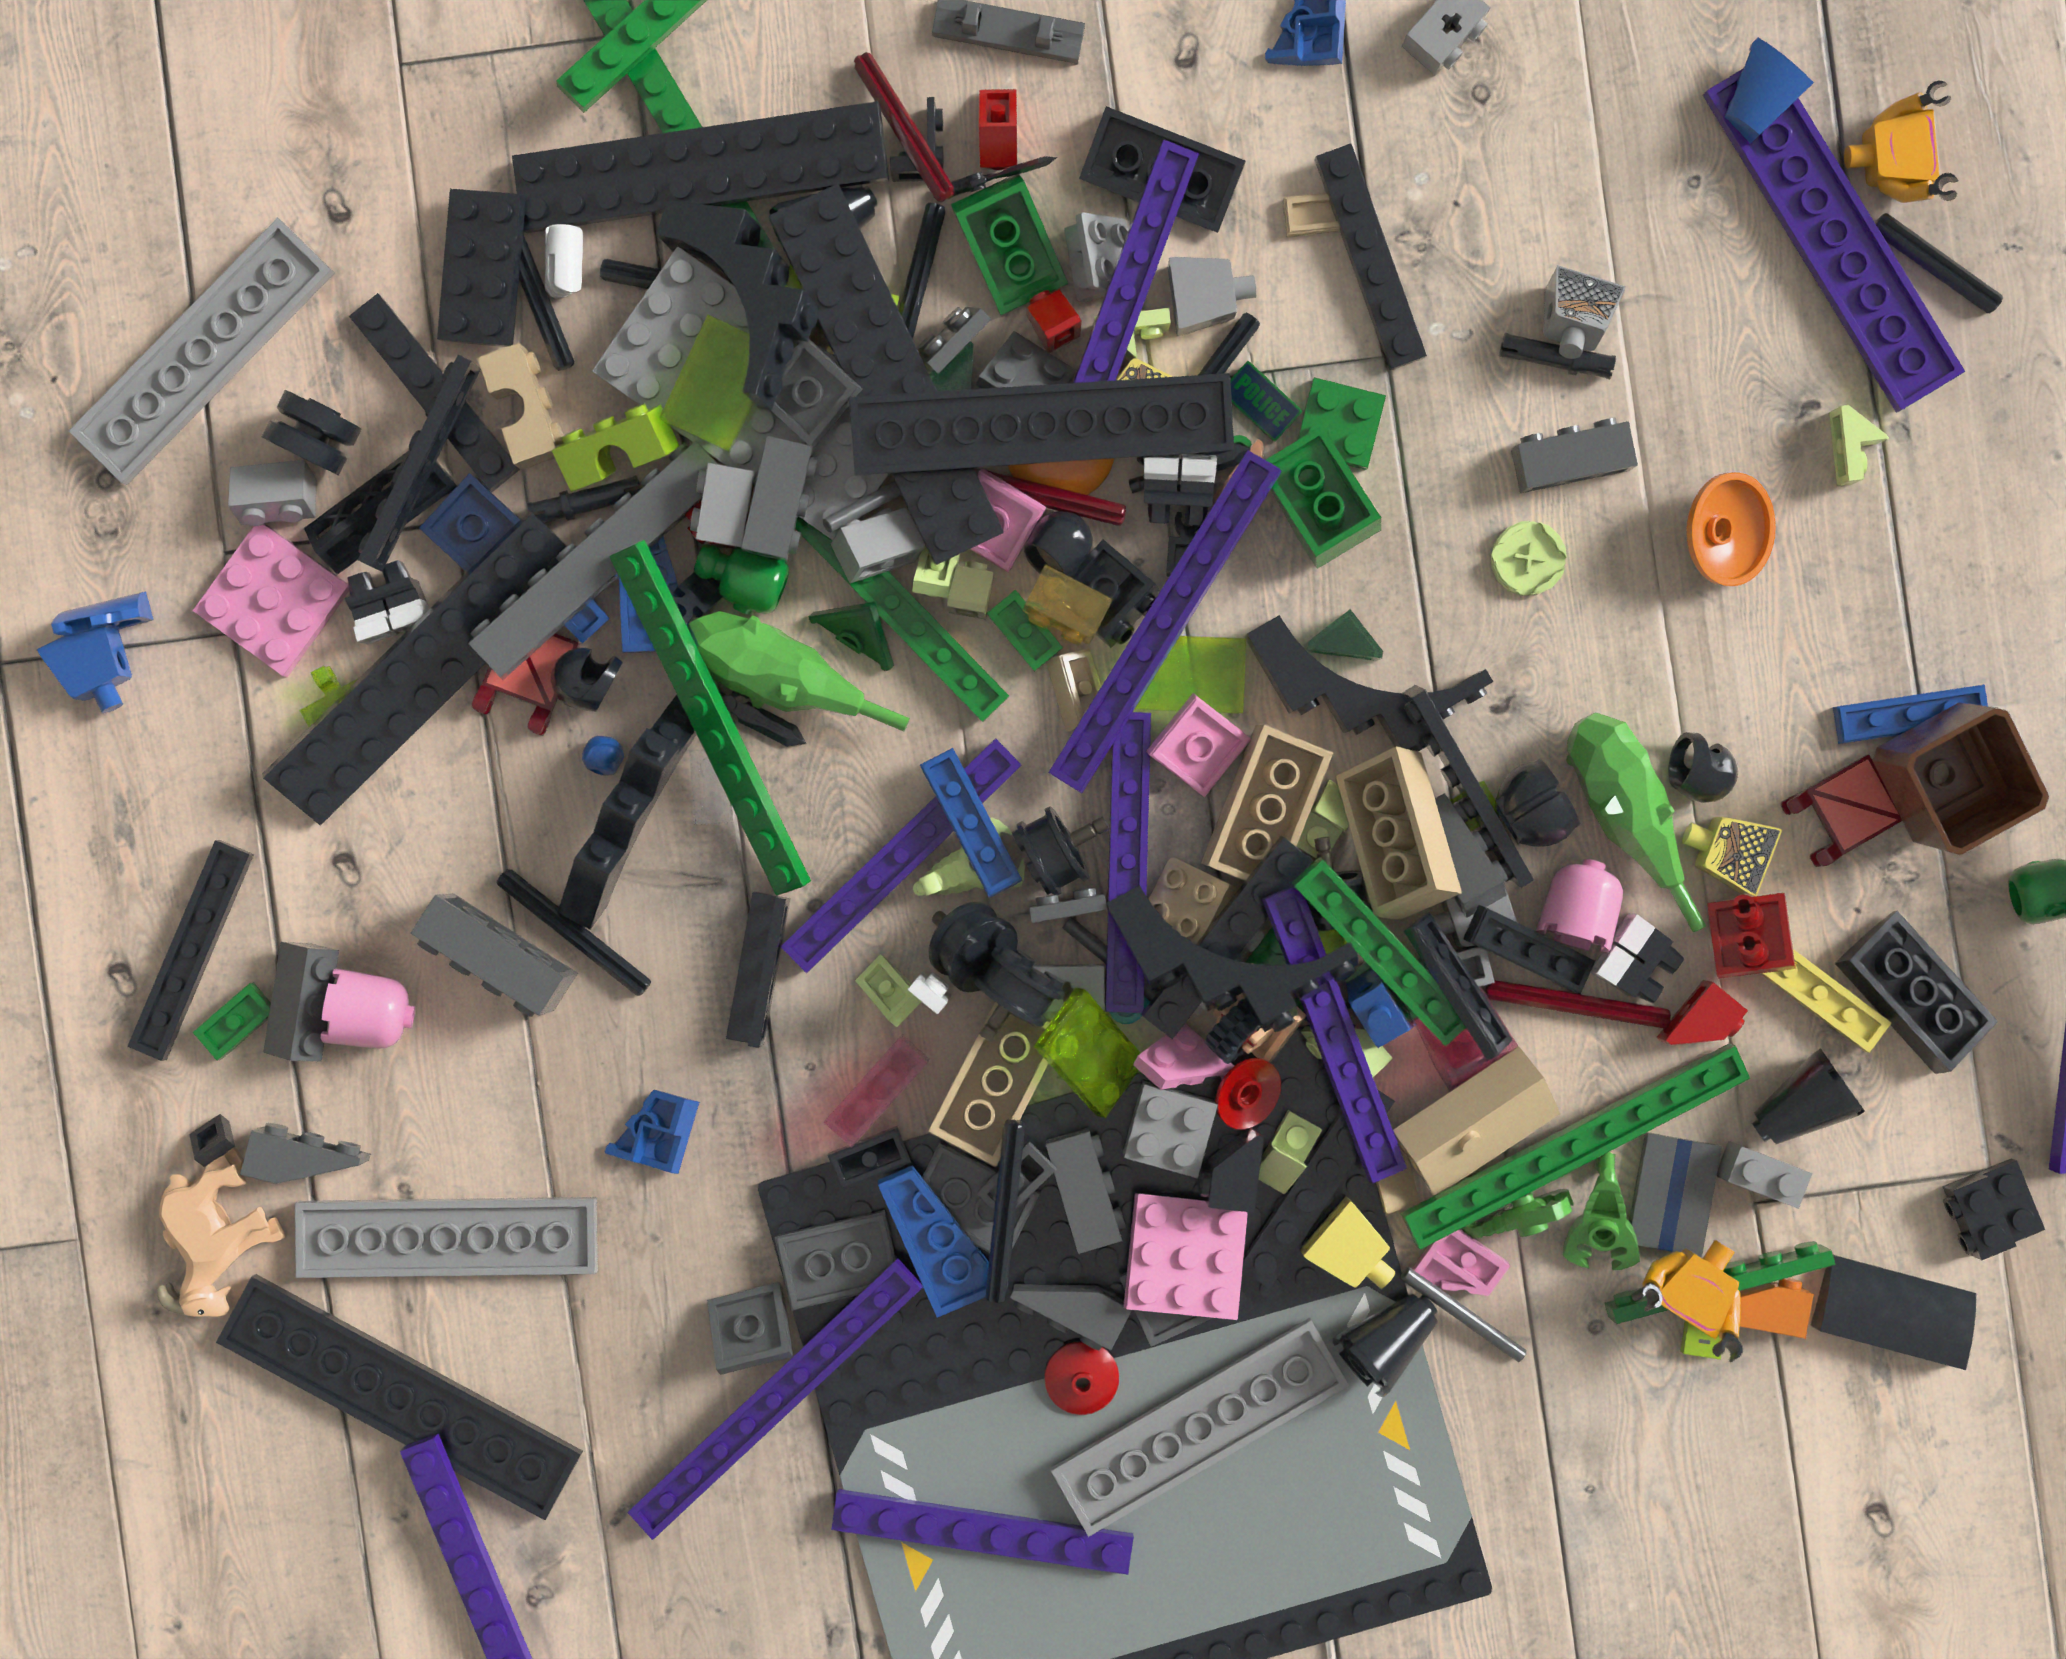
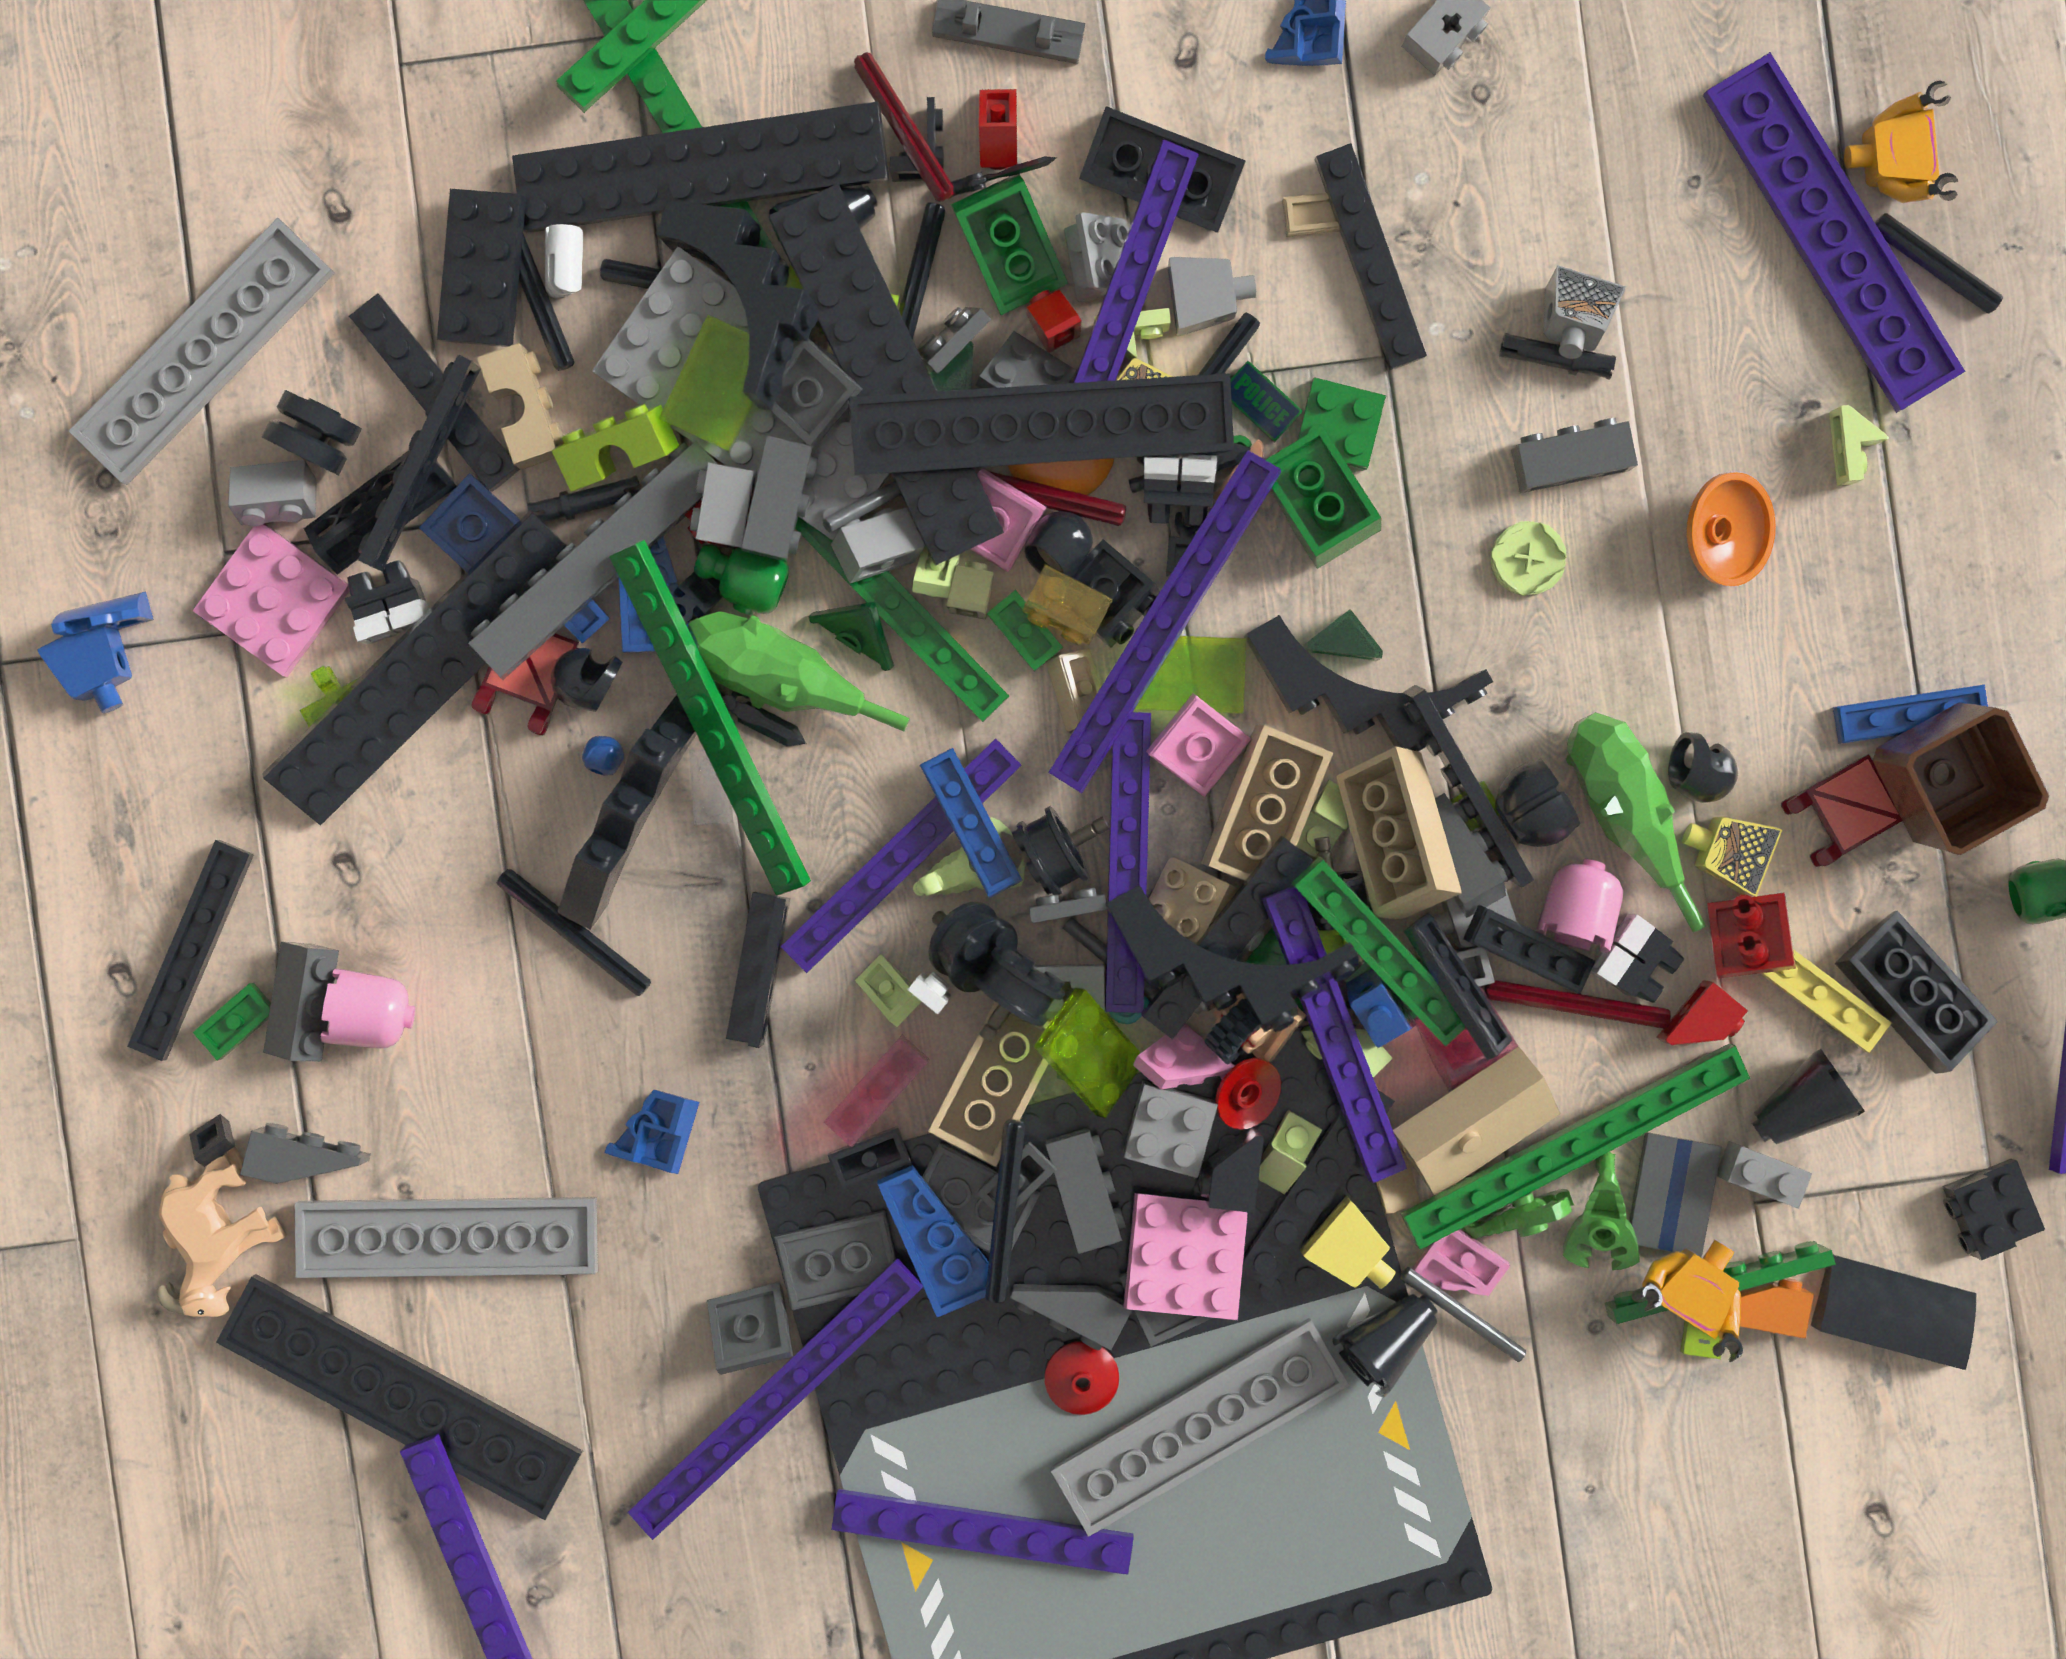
dark grey brick [410,893,578,1017] -> none
blue slope [1725,38,1814,144] -> none

